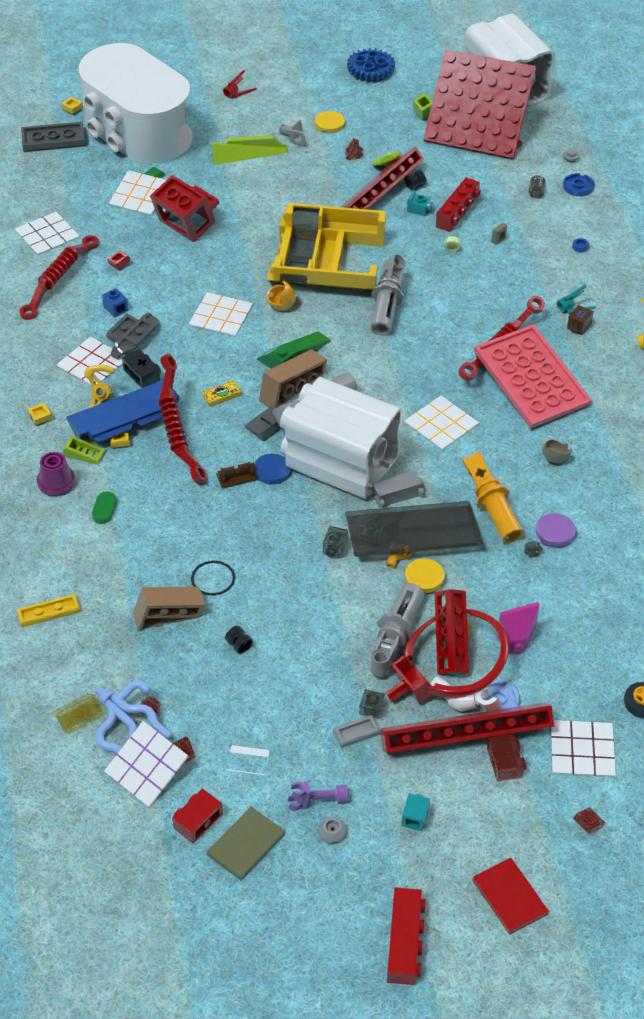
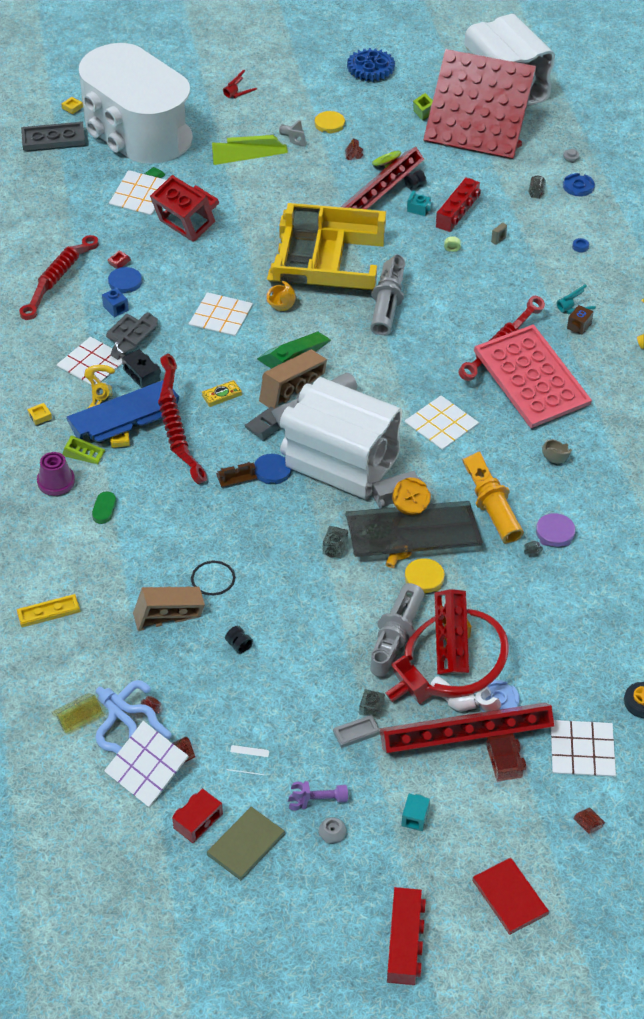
white piece [15,212,80,255] -> none
dark pink slope [497,602,540,654] -> none
none -> blue tile [108,267,142,293]
none -> light orange tile [392,477,431,516]

